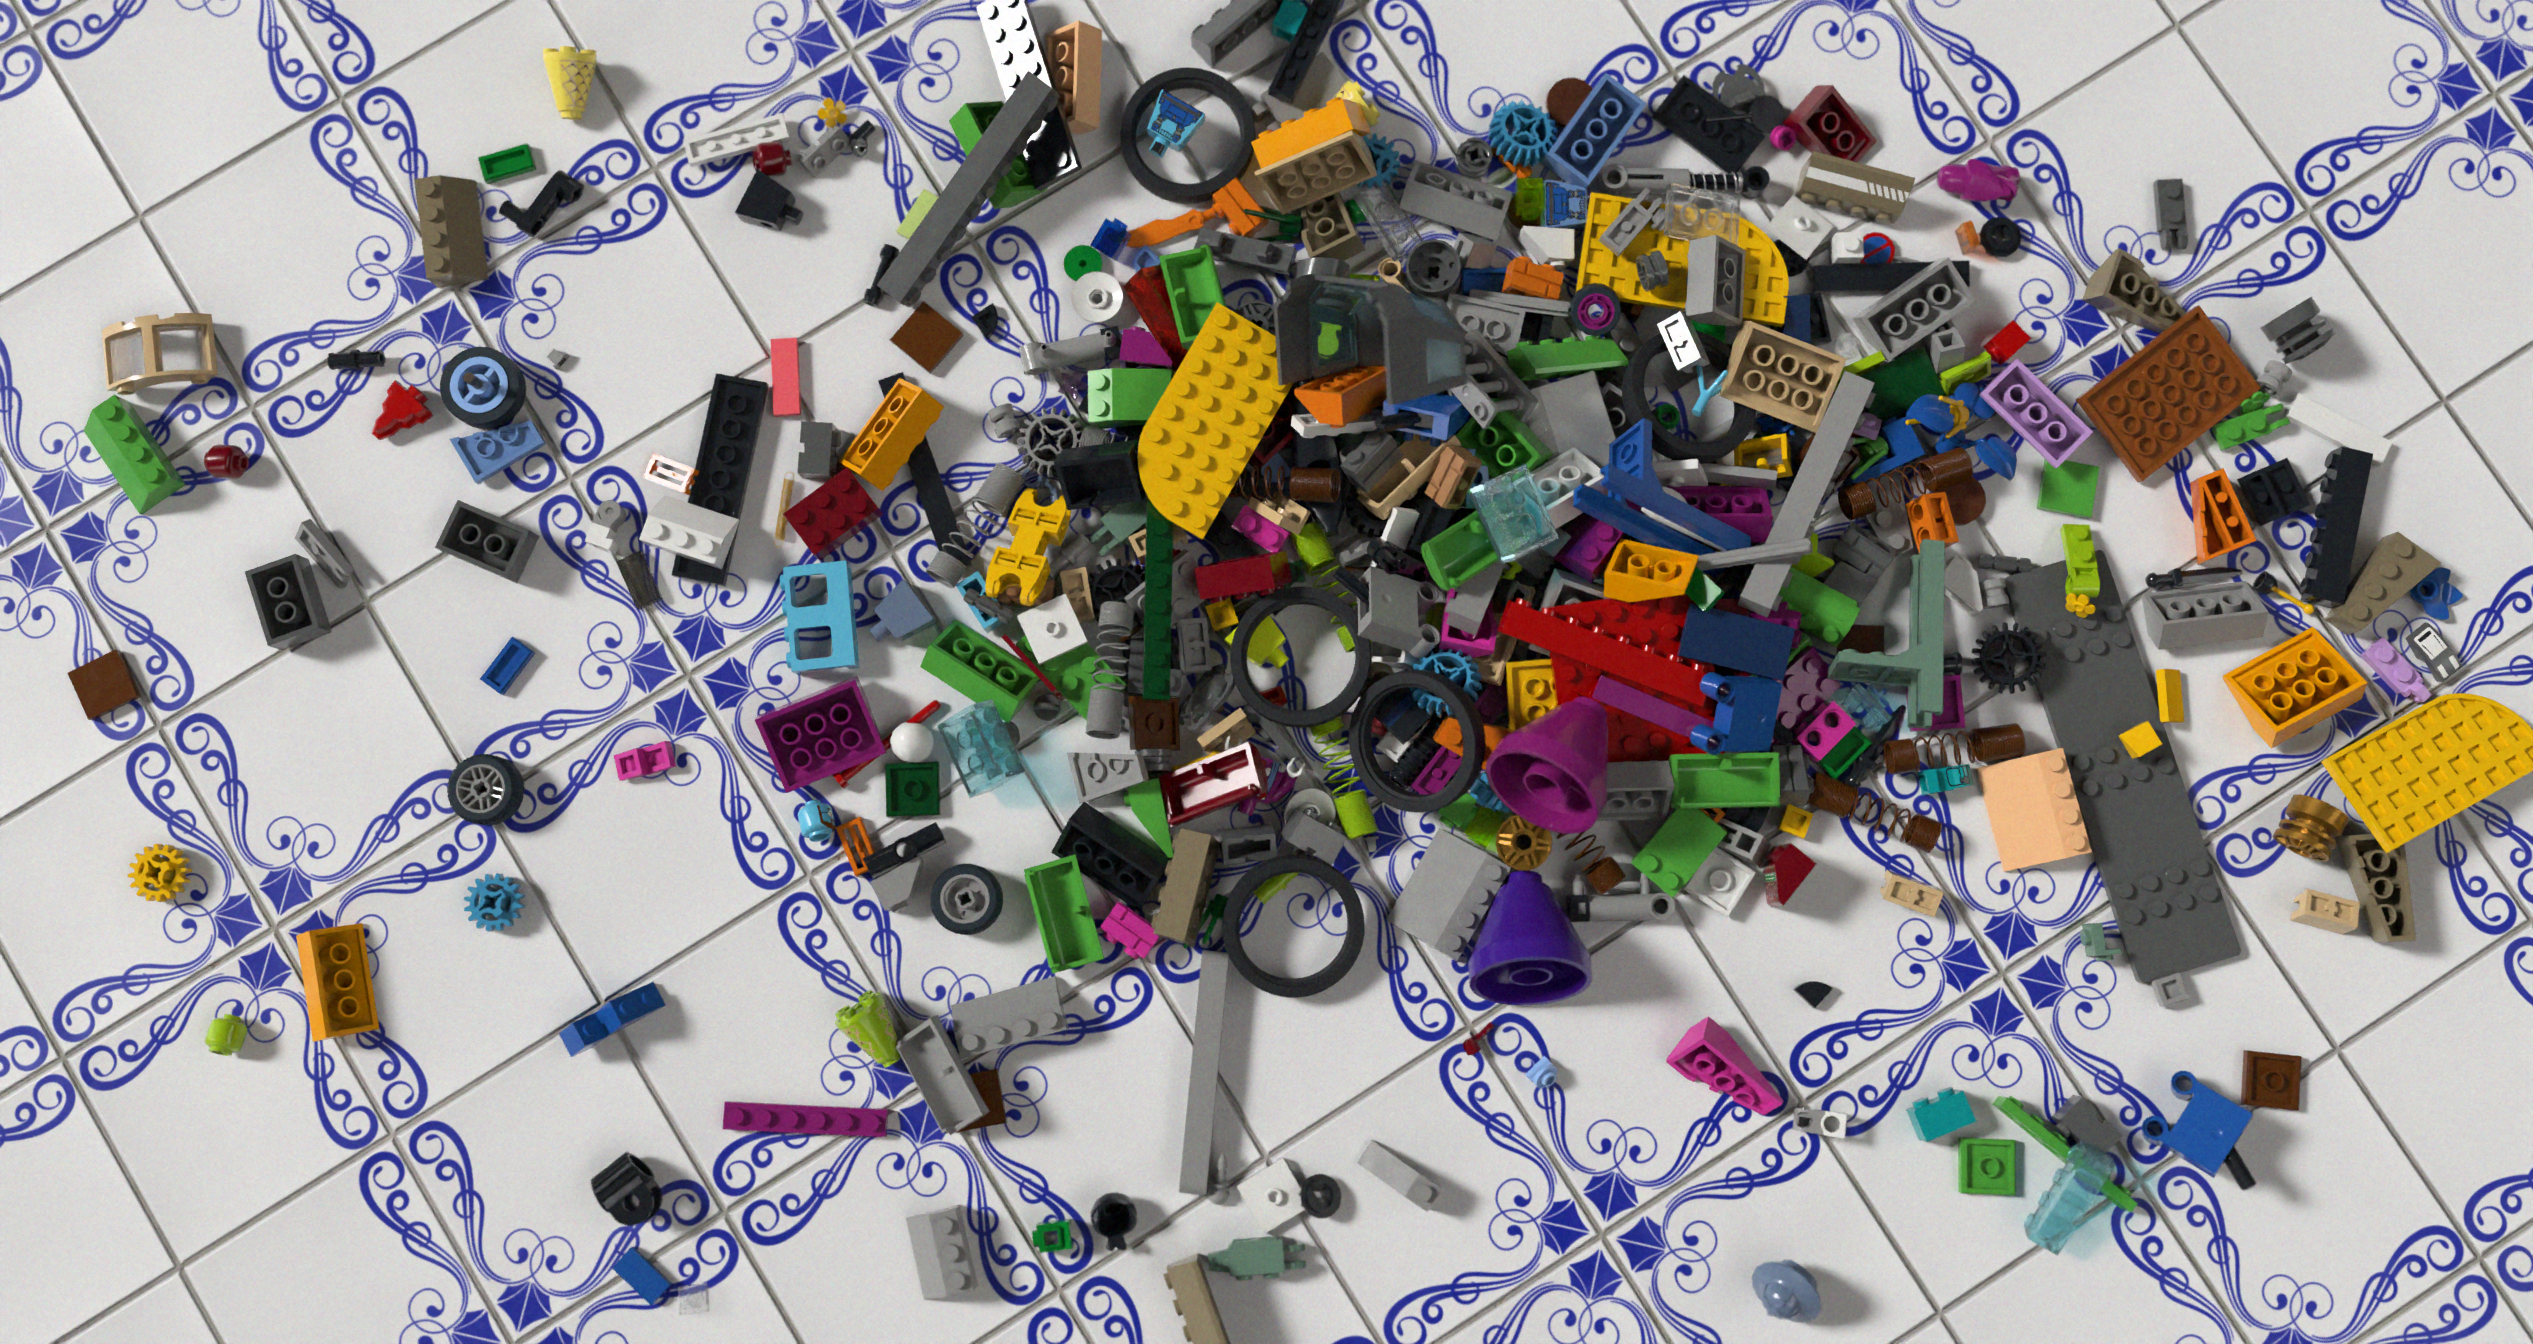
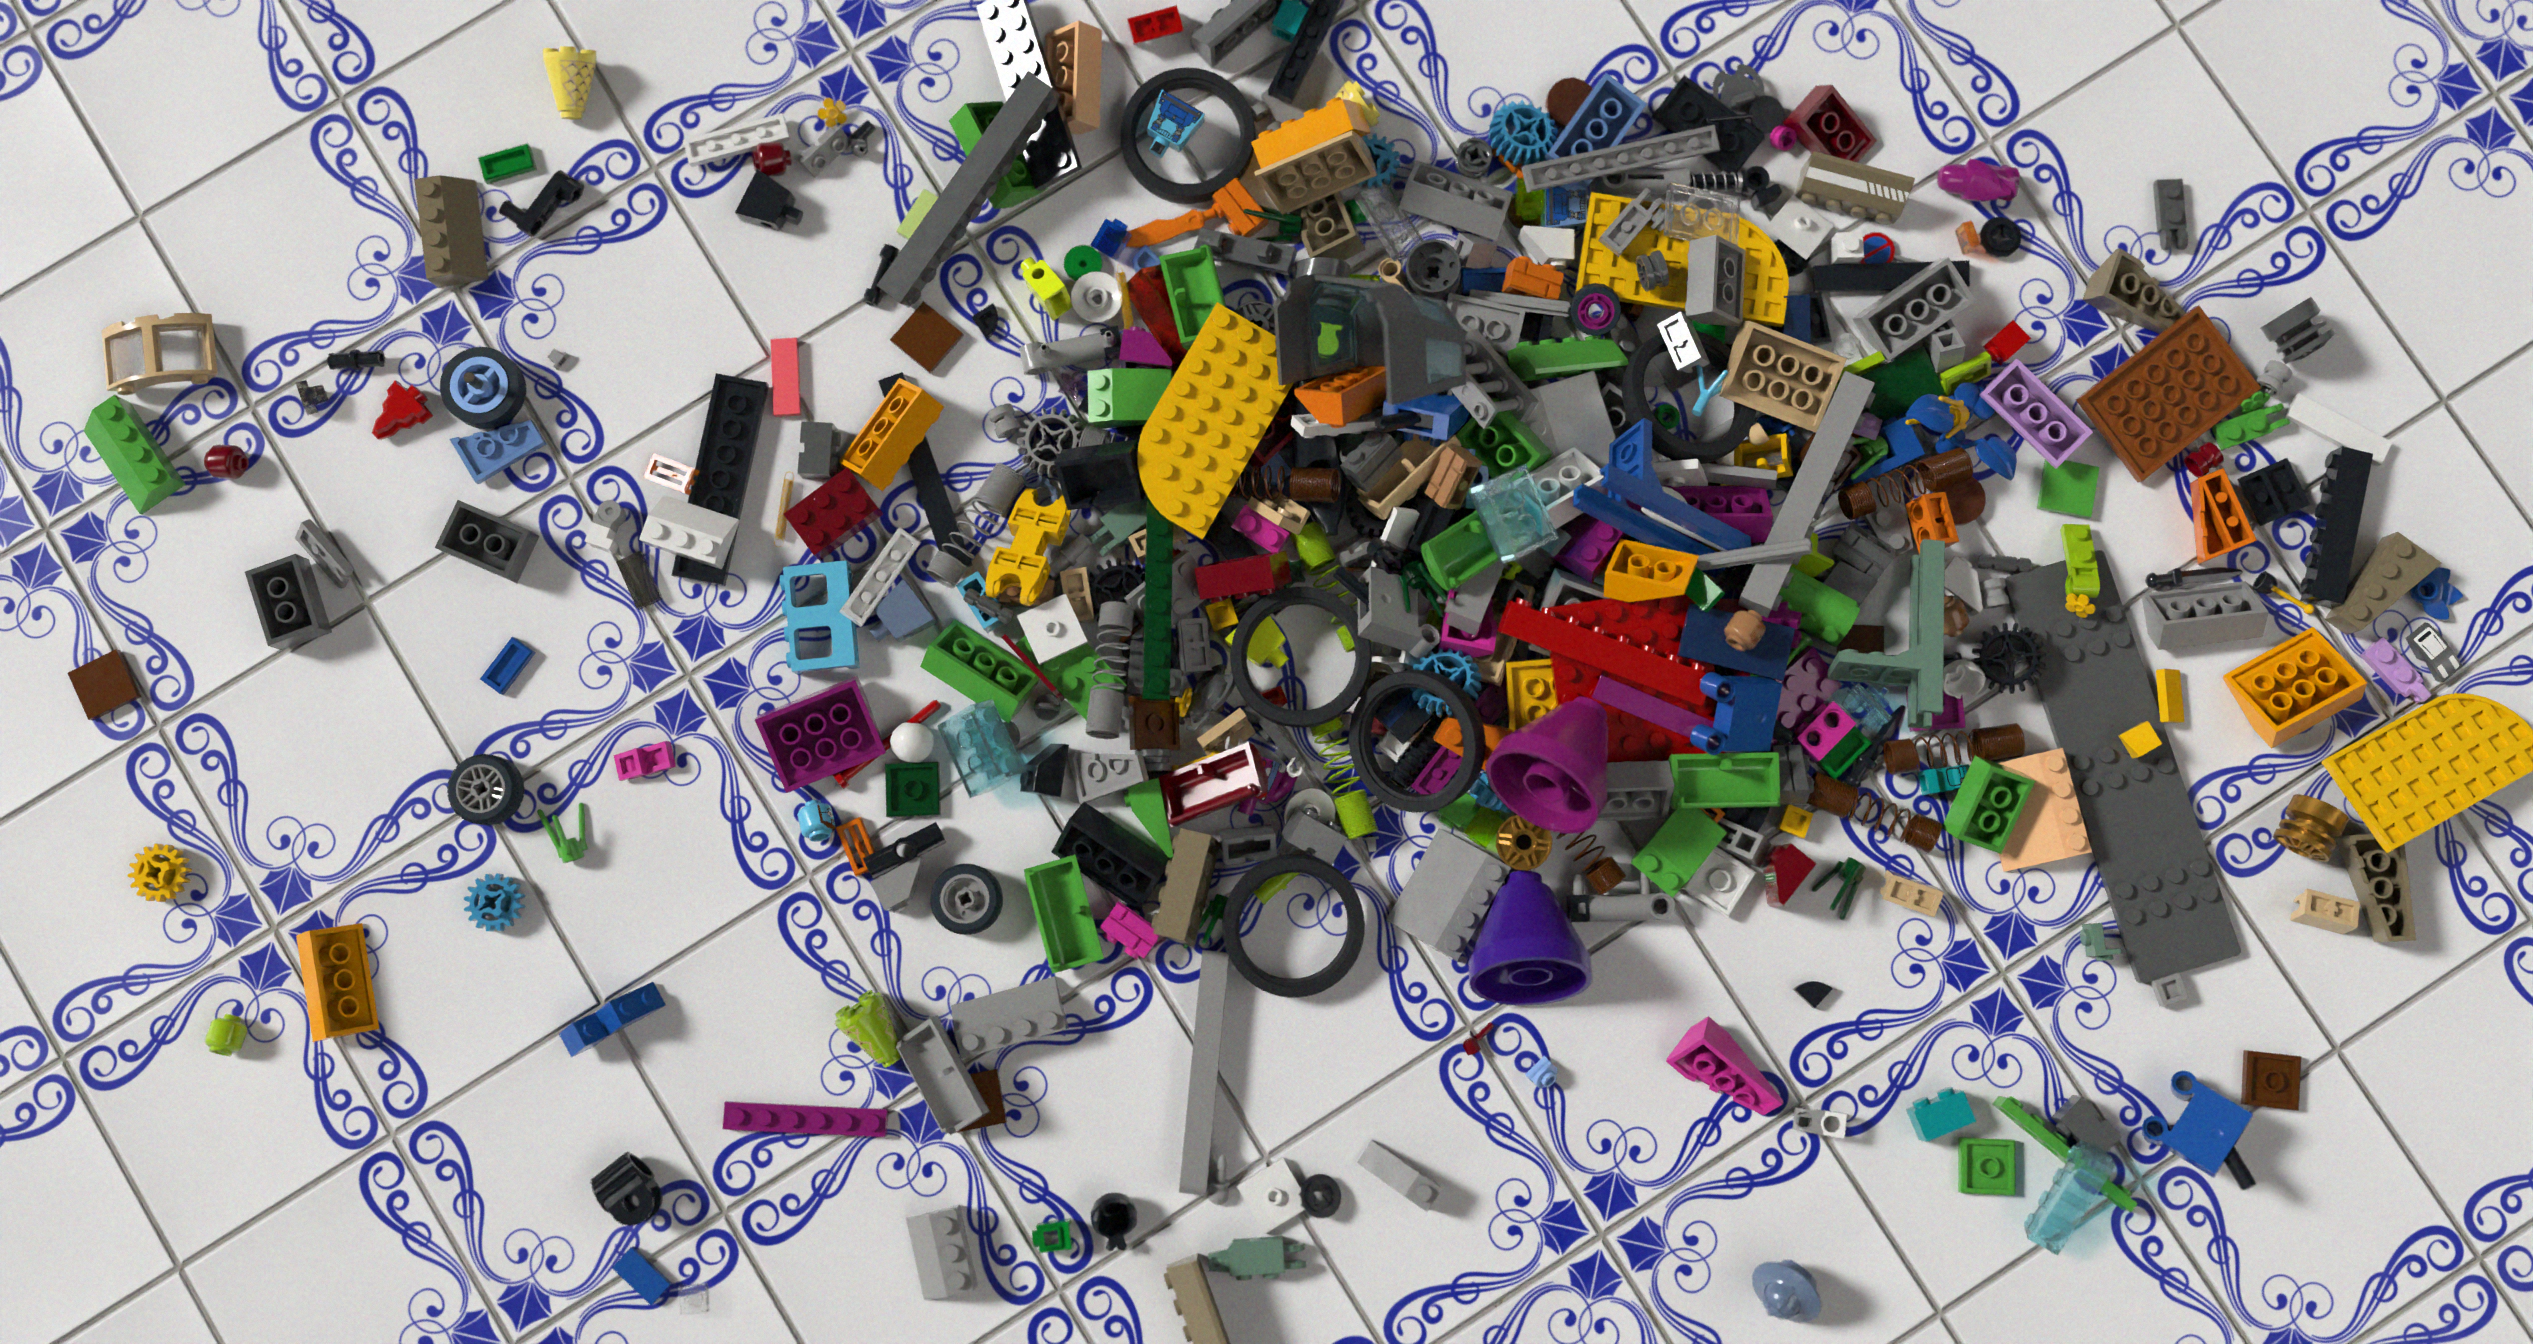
none -> clear smoke tile [296,380,328,415]
none -> bright green plant [537,803,588,863]
none -> white tile [839,527,921,627]
none -> neon yellow torso [1020,257,1073,321]
none -> black slope [1020,744,1069,797]
none -> yellow piece [1115,264,1134,329]
none -> red hinge [1127,5,1184,45]
none -> yellow plant [1175,687,1192,717]
none -> dark green plant [1398,561,1448,617]
none -> light grey tile [1521,125,1720,193]
none -> medium nougat head [1724,610,1766,651]
none -> tan hinge [1747,422,1770,446]
none -> black tile [1750,184,1782,211]
none -> dark green plant [1812,857,1866,920]
none -> bright green brick [1942,755,2035,854]
none -> white hair [1943,659,1986,699]
none -> medium nougat head [1944,596,1970,637]
none -> dark red wheel [2184,442,2224,478]

